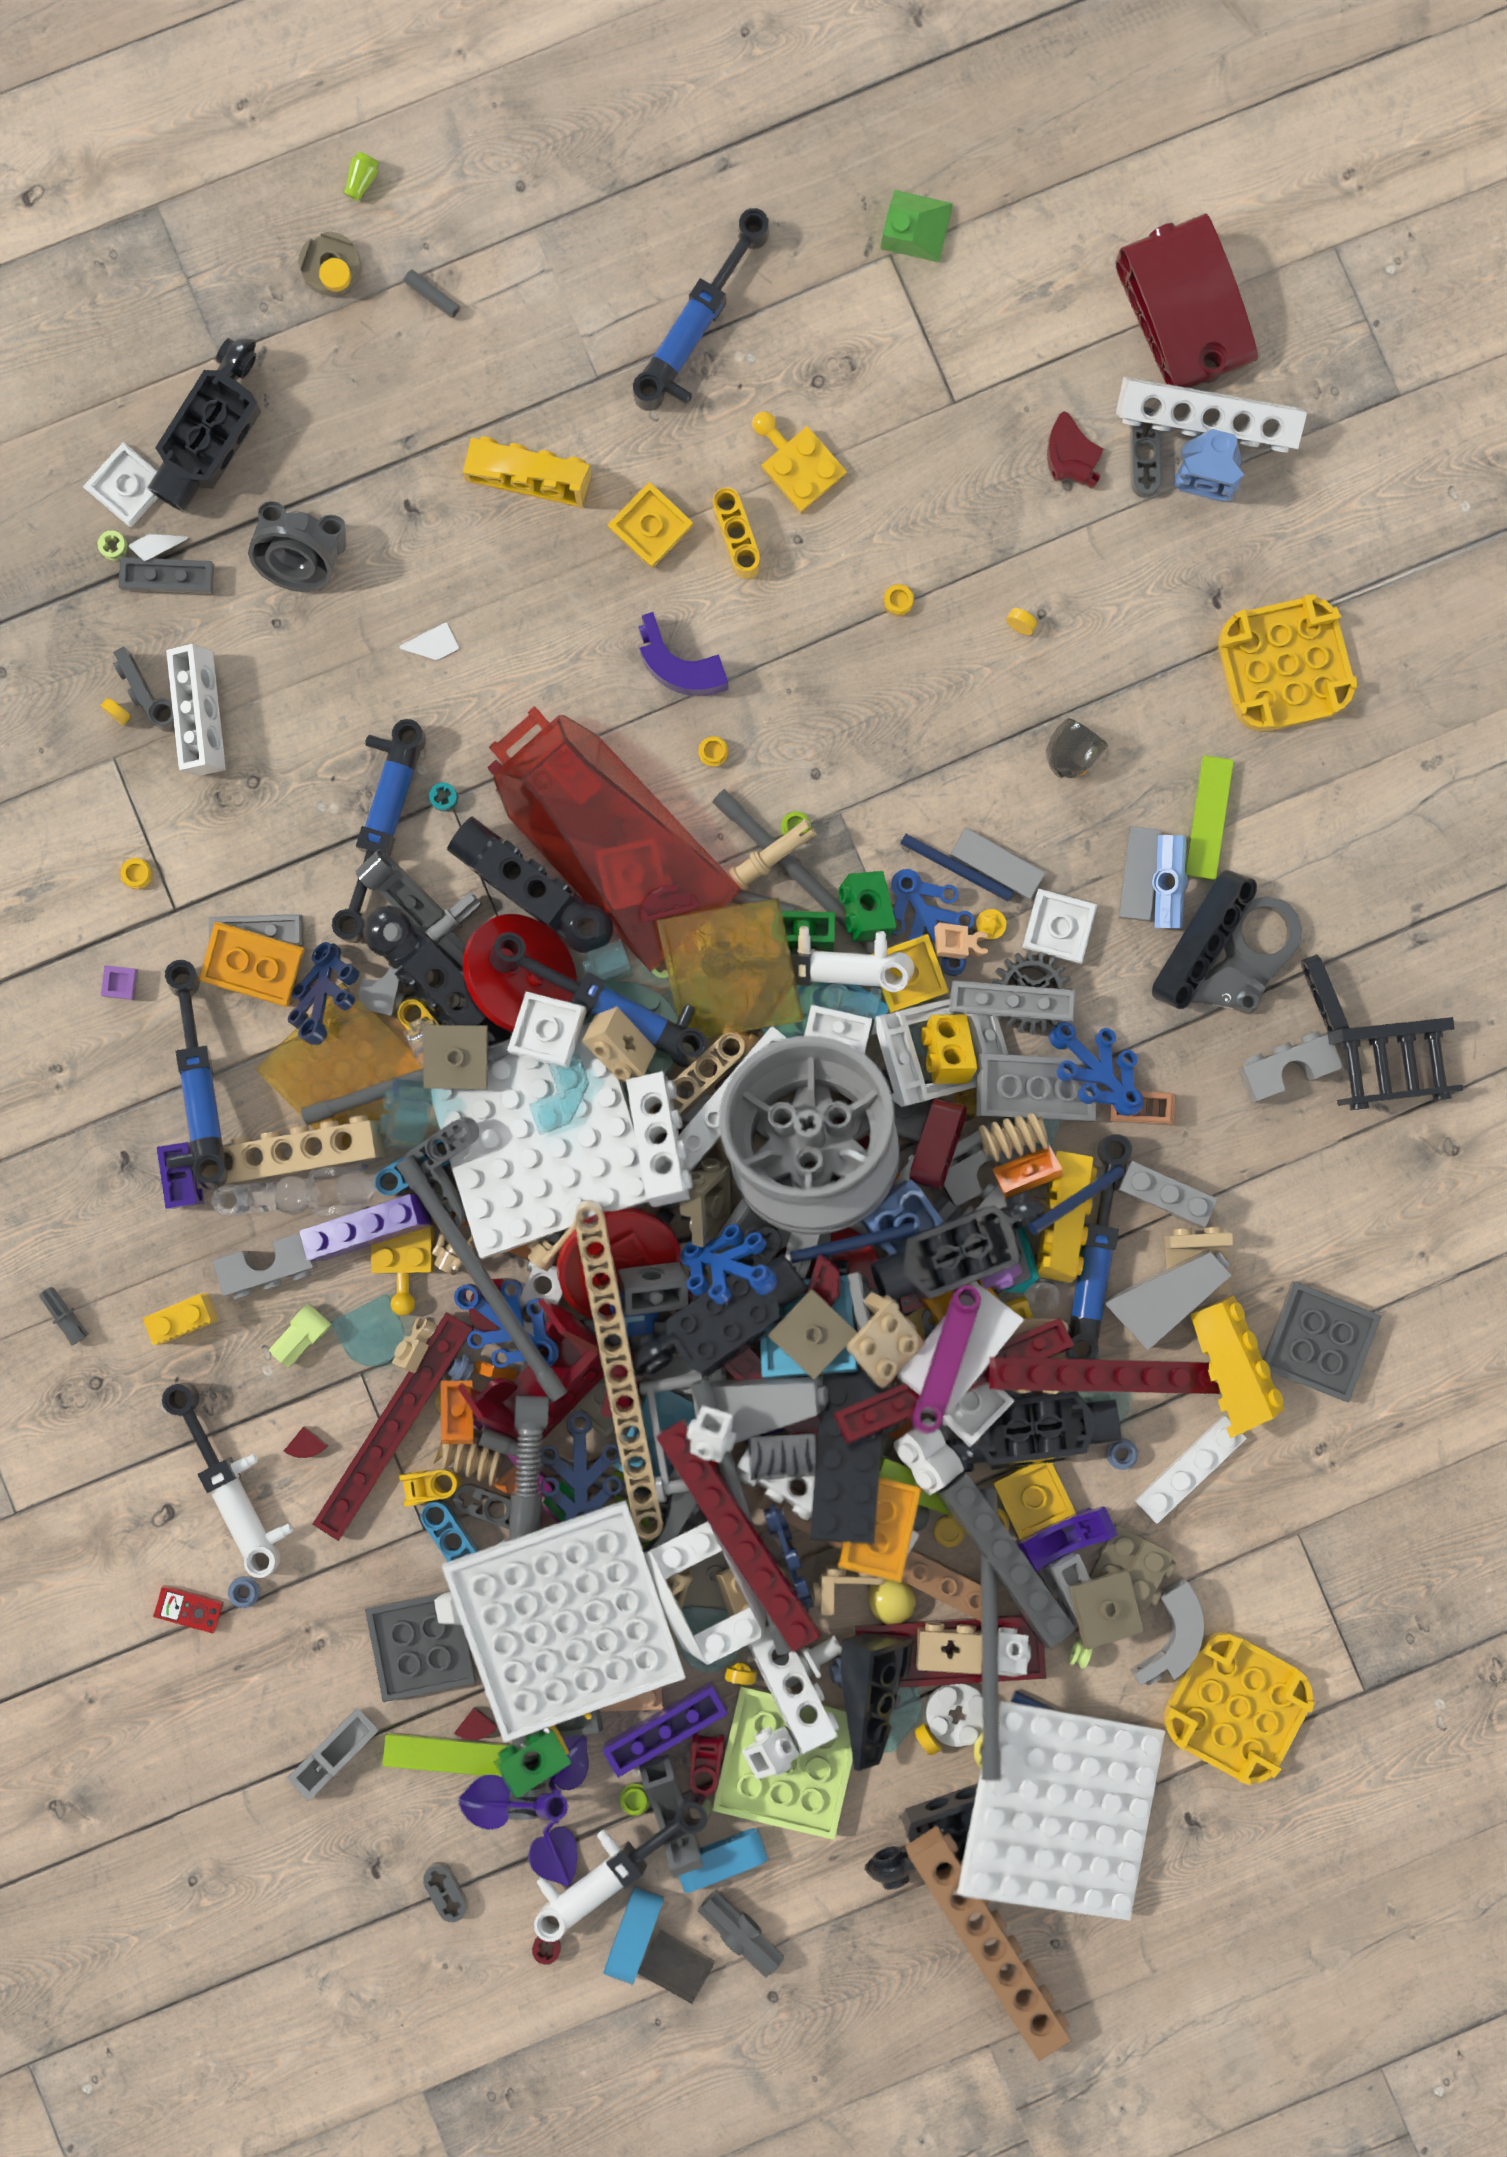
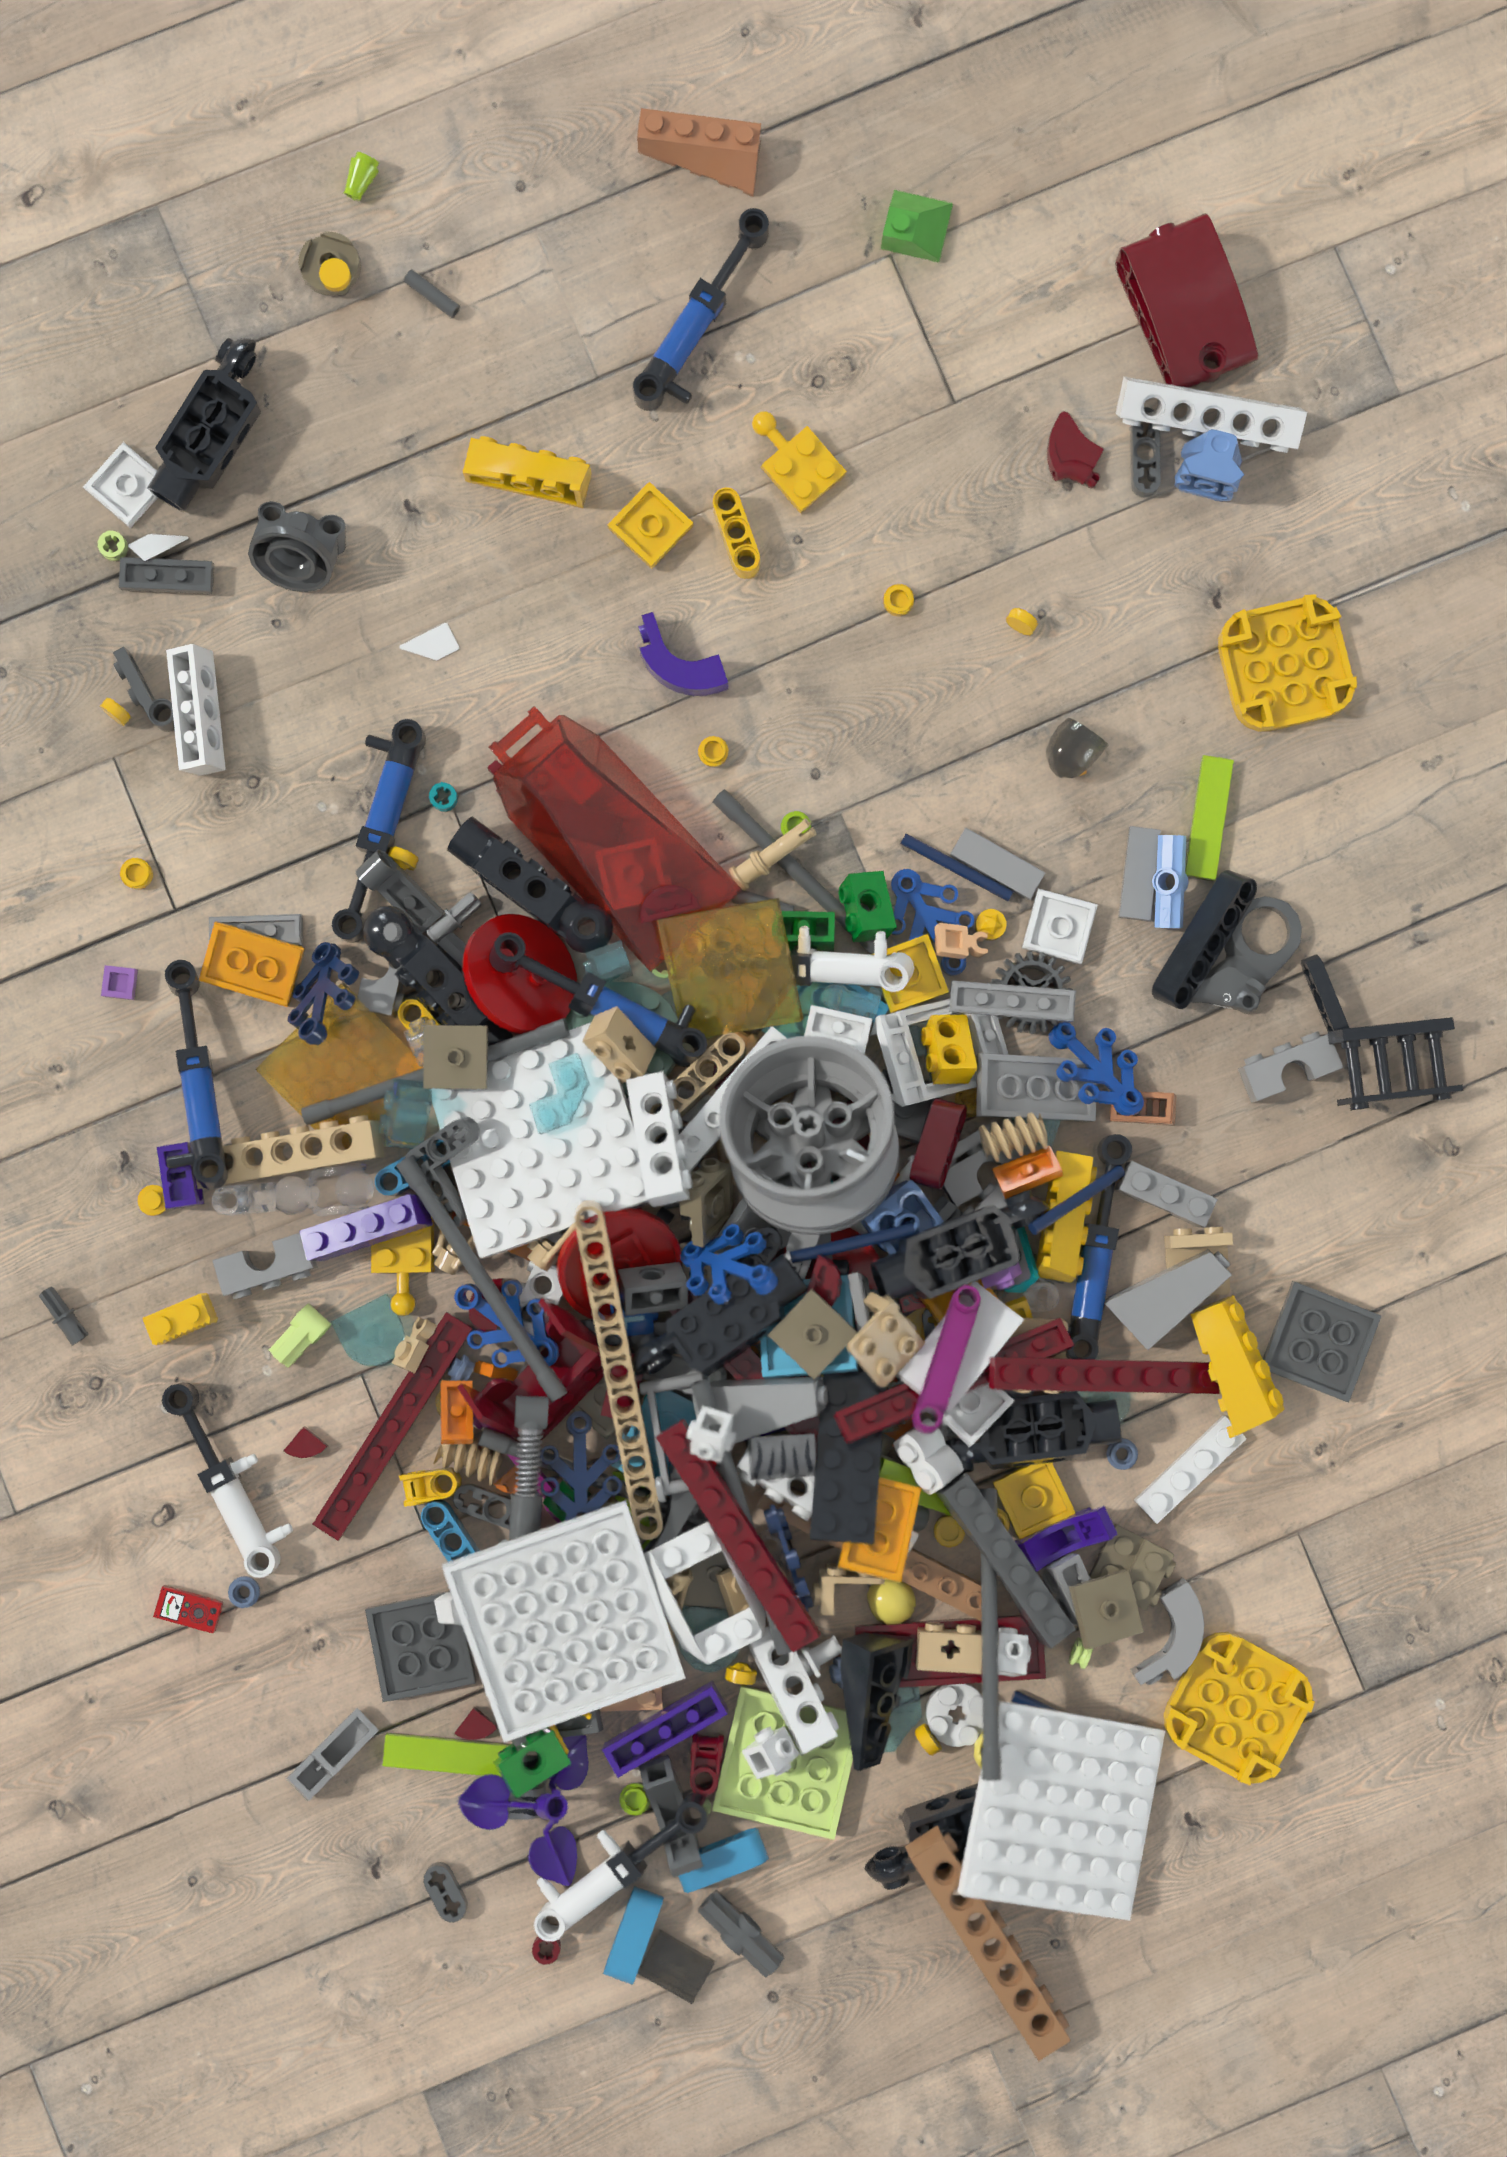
white tile [507,992,587,1069] -> none
none -> yellow plate [138,1185,166,1216]
none -> yellow tile [388,846,419,870]
none -> nougat wedge [637,108,761,197]

